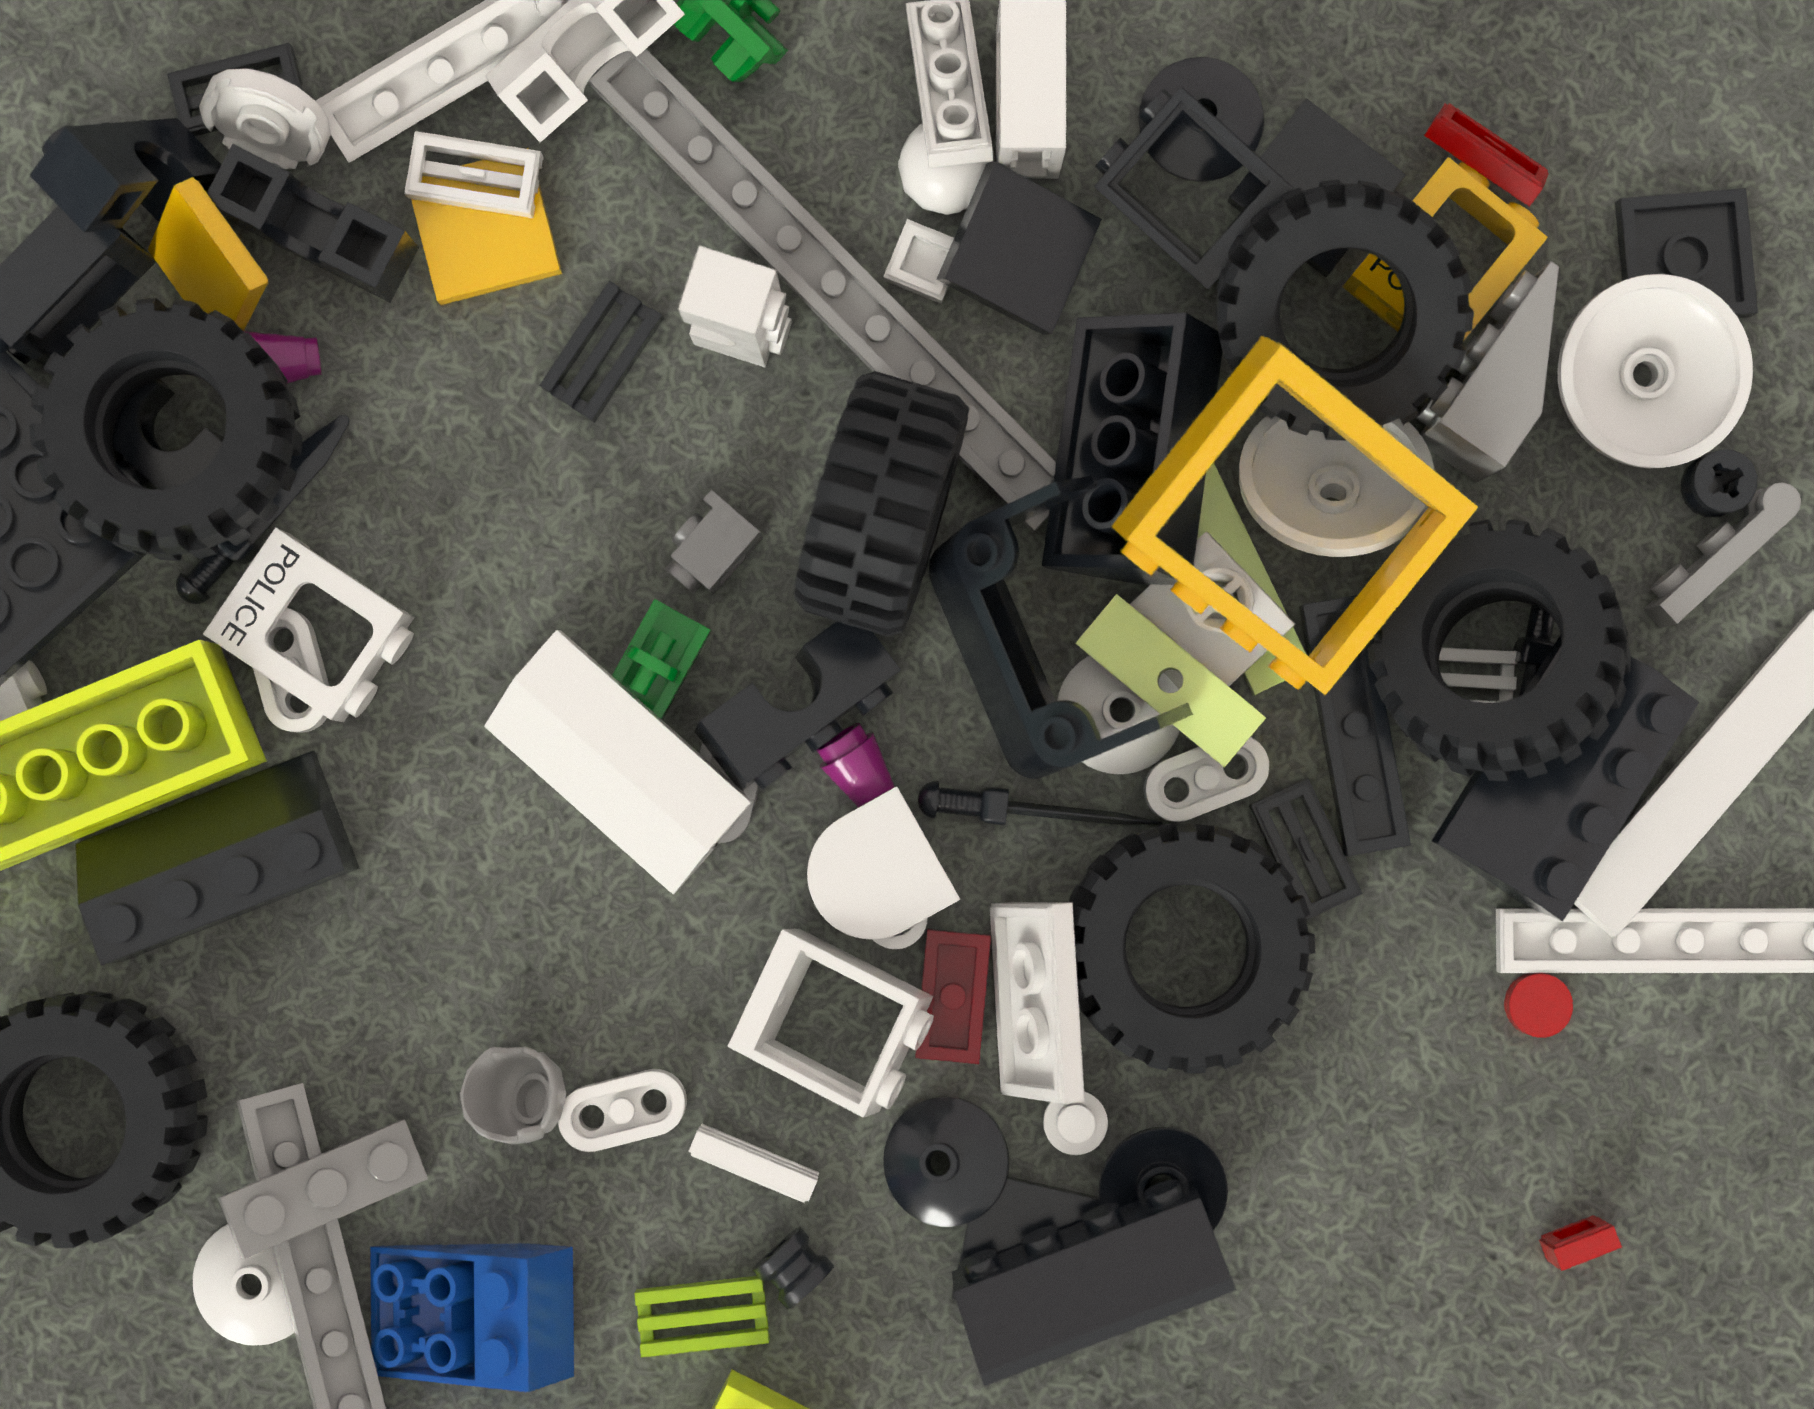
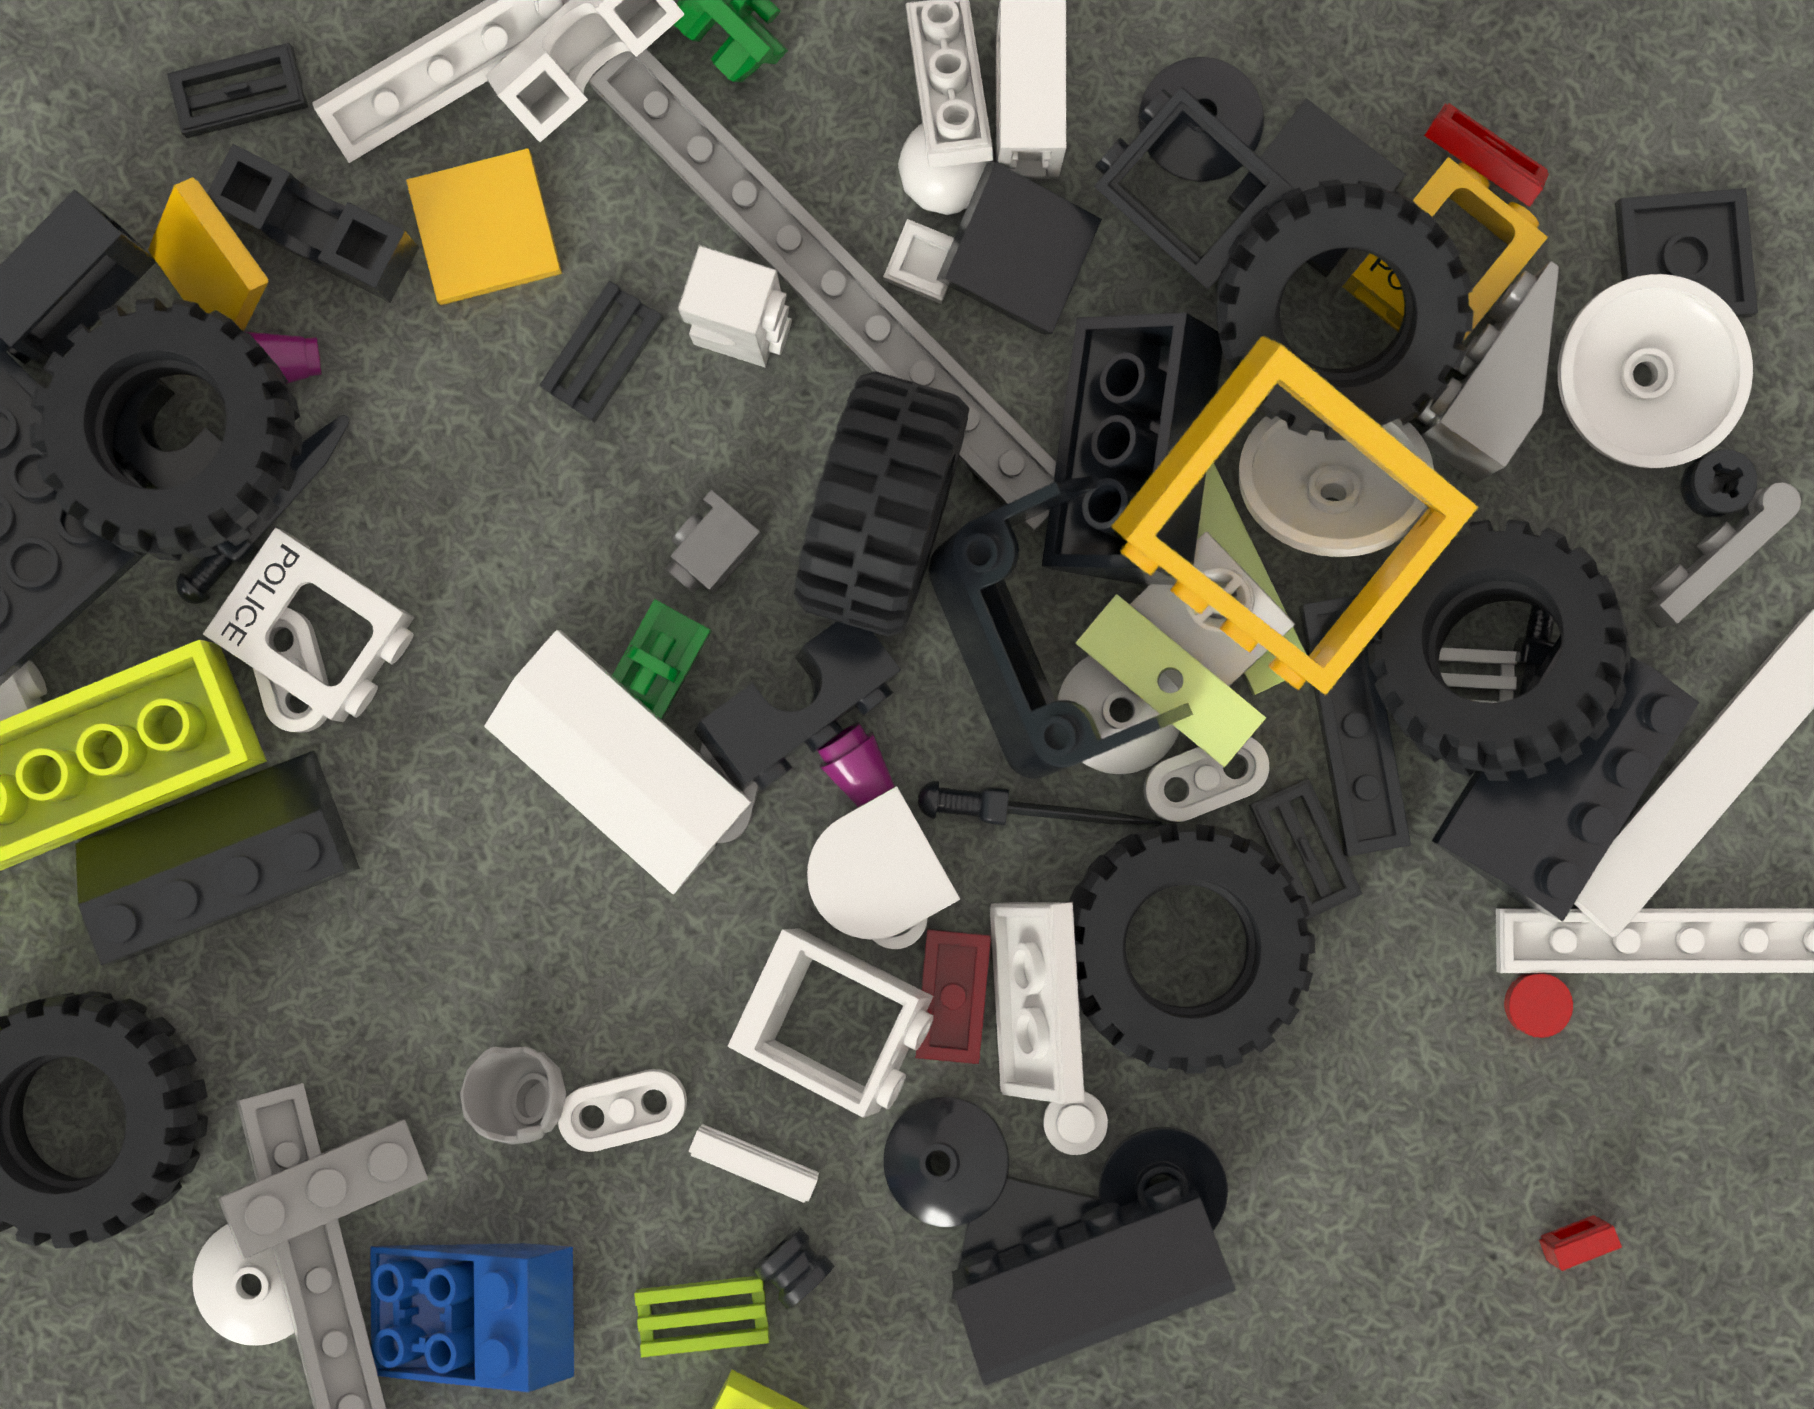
black arch [29,118,221,233] -> none
white tile [199,69,331,170] -> none
white tile [404,131,544,218] -> none

